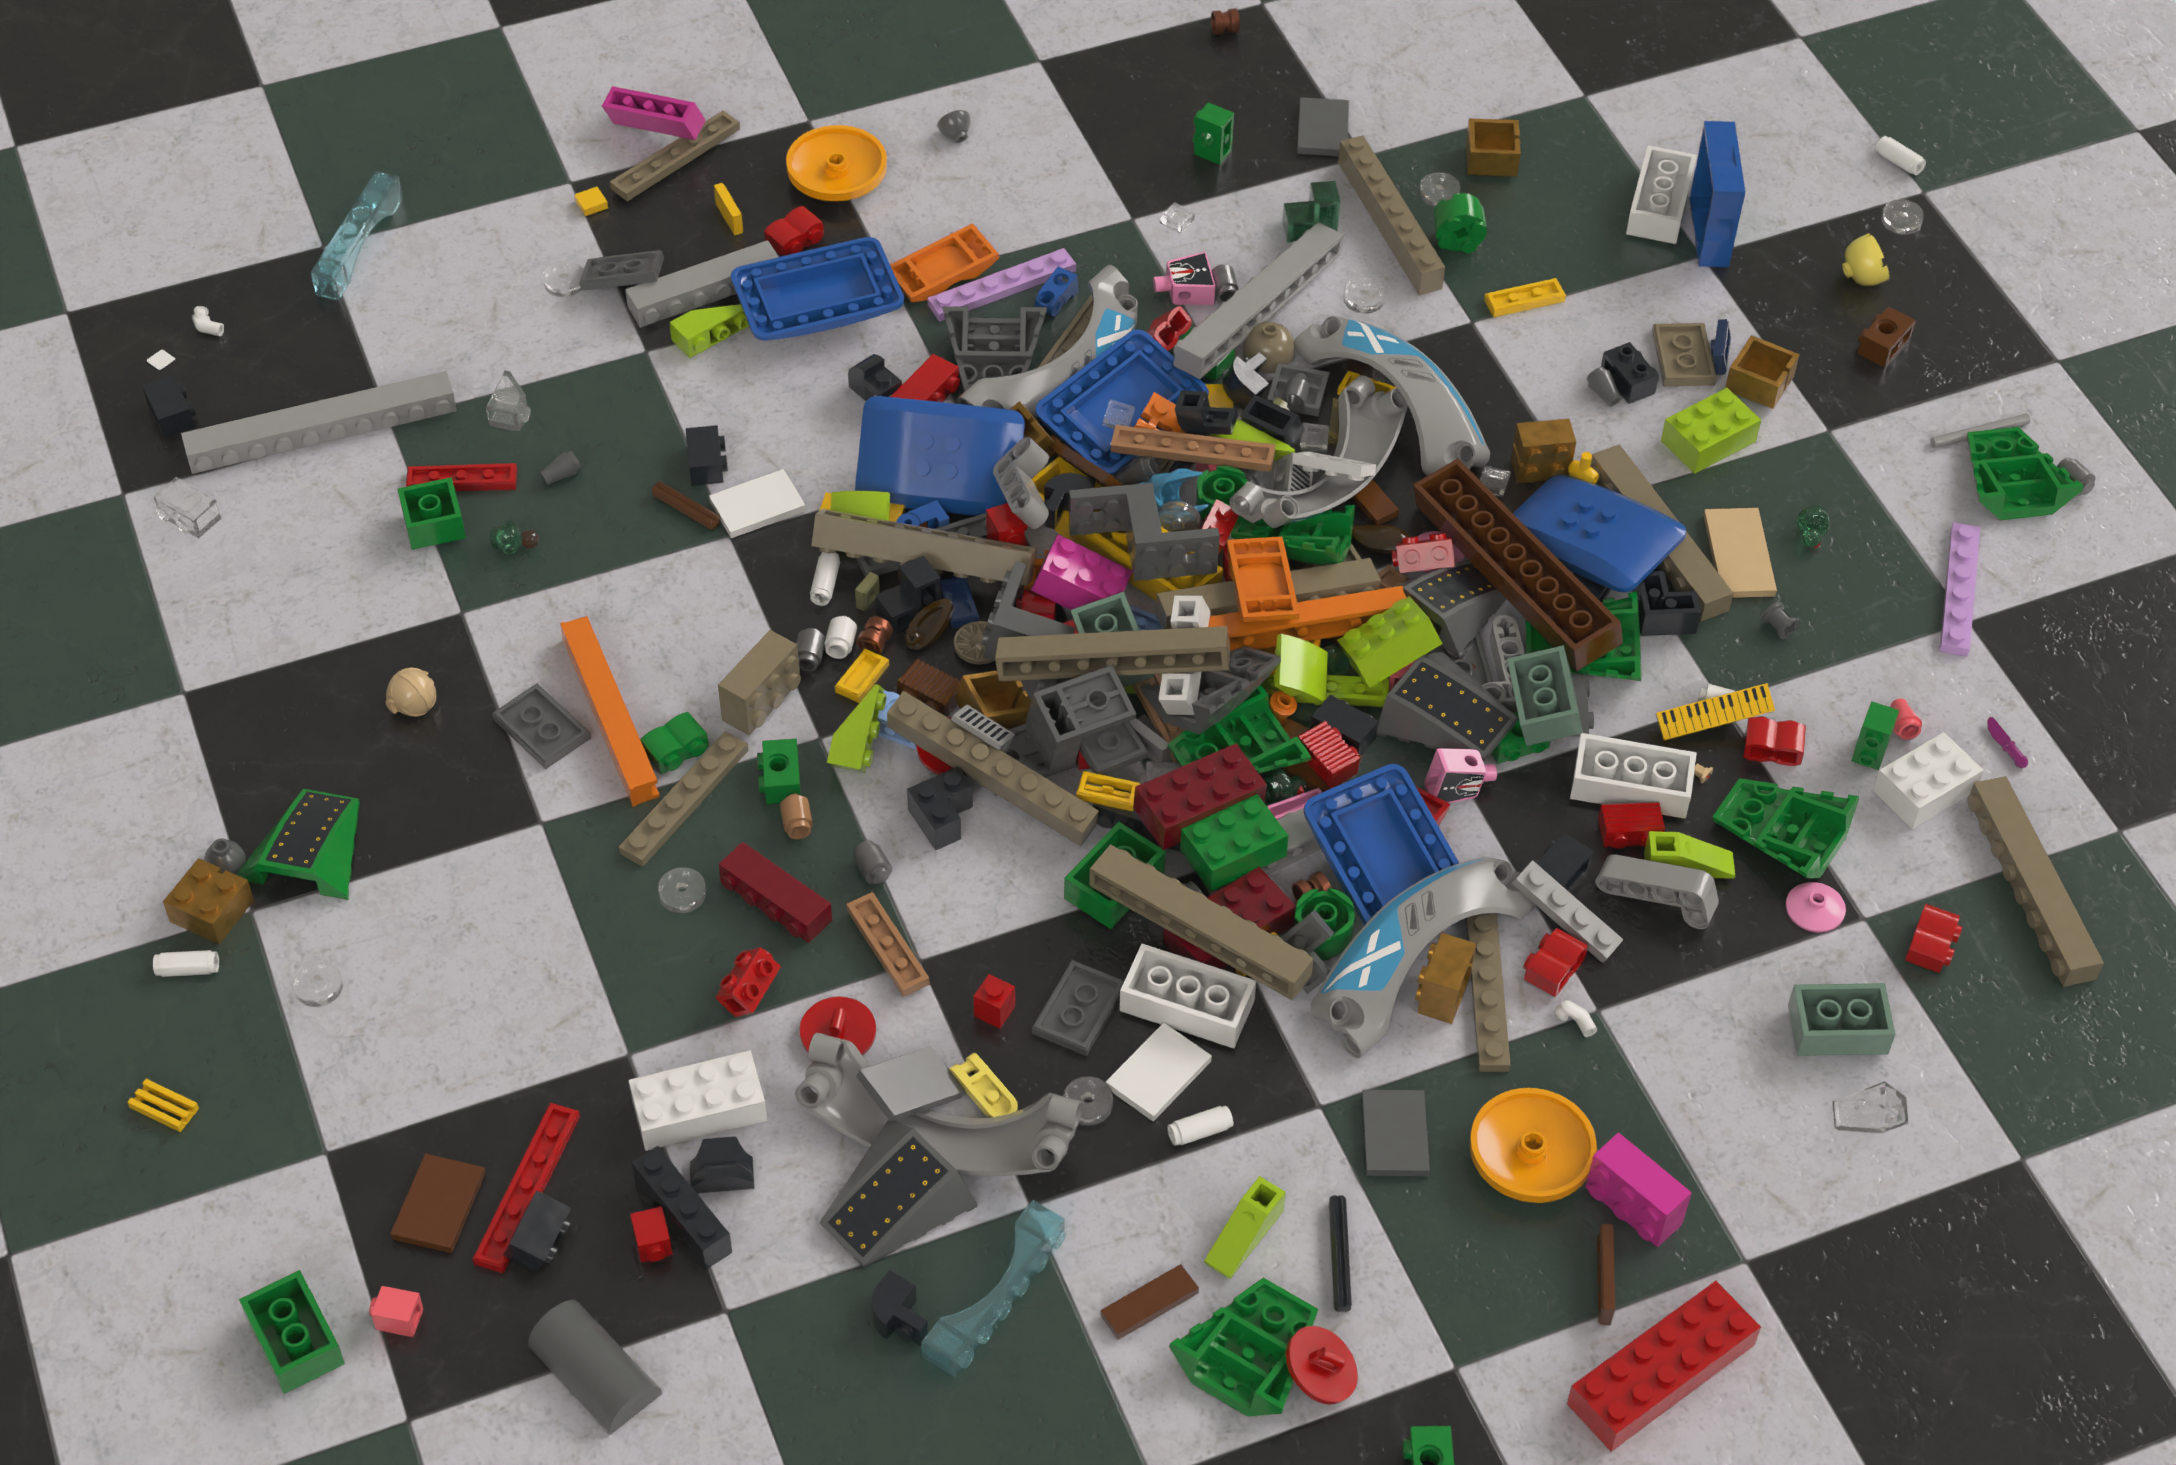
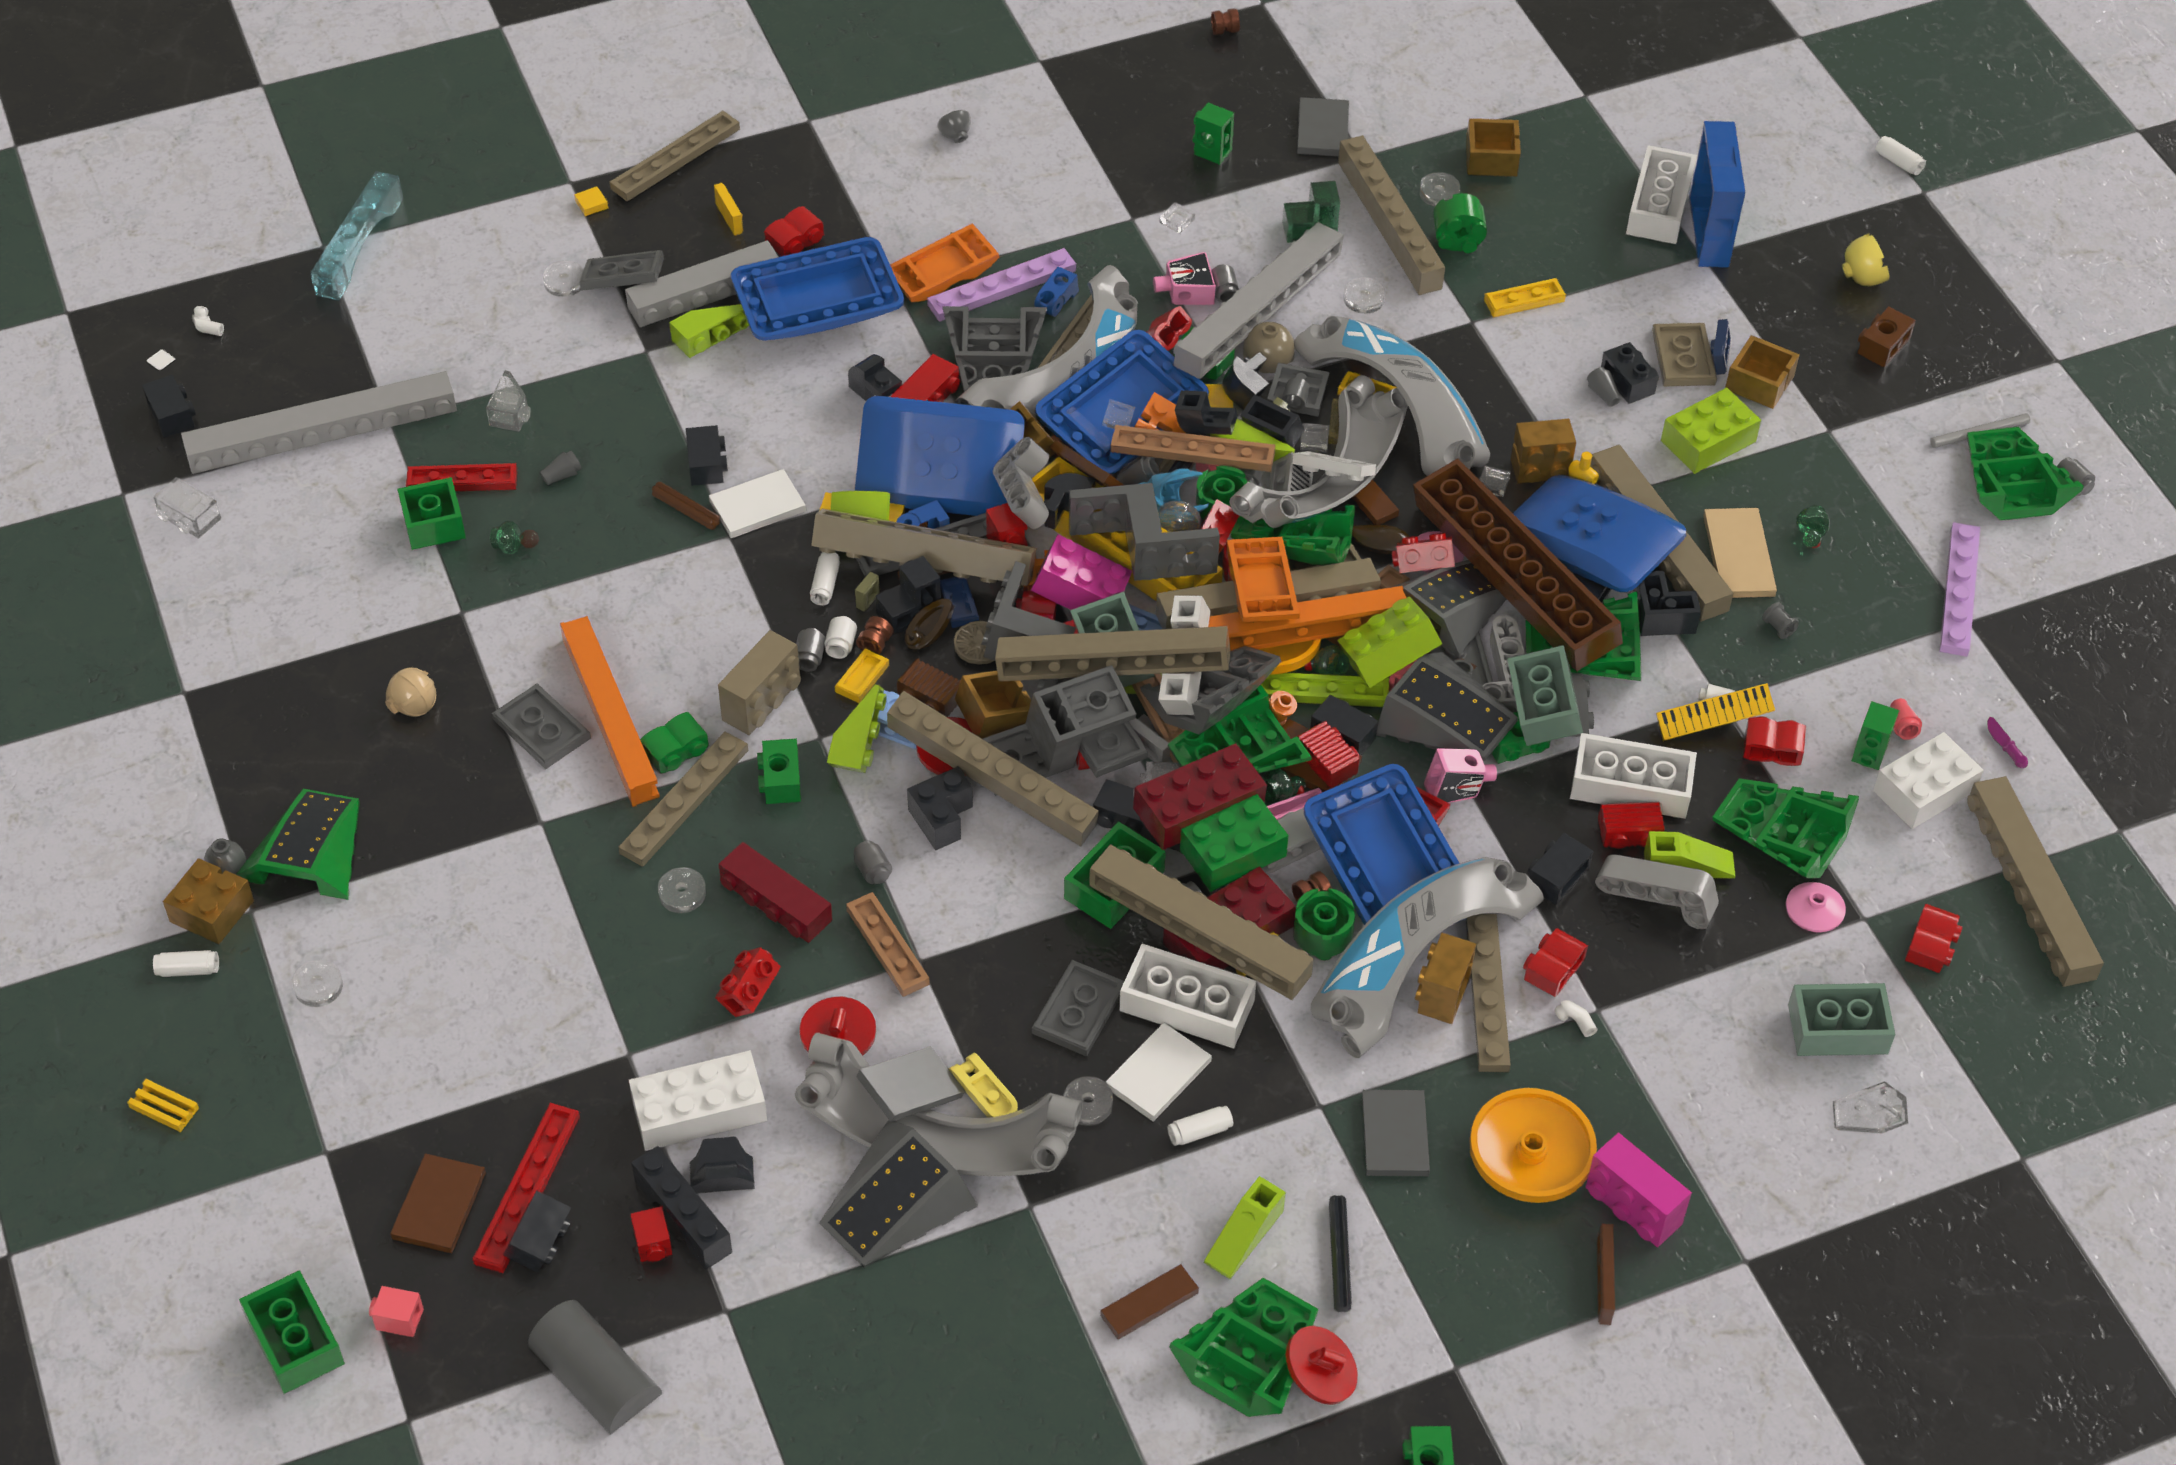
dark pink brick [602,86,706,140] -> none
medium nougat brick [780,794,813,839] -> none
light orange dish [786,125,887,201] -> none
black brick [872,1270,928,1346] -> none
clear light blue arch [922,1200,1066,1377] -> none
light grey panel [951,705,1015,753] -> none
red brick [973,974,1015,1029] -> none
yellow tile [1076,771,1140,812] -> none
lime slope [1274,634,1328,706] -> none
dark grey plate [1281,910,1334,994] -> none
light grey plate [1512,860,1623,963] -> none
red brick [1567,1281,1761,1452] -> none
tan piece [1694,763,1713,784] -> none
clear piece [1881,199,1924,235] -> none

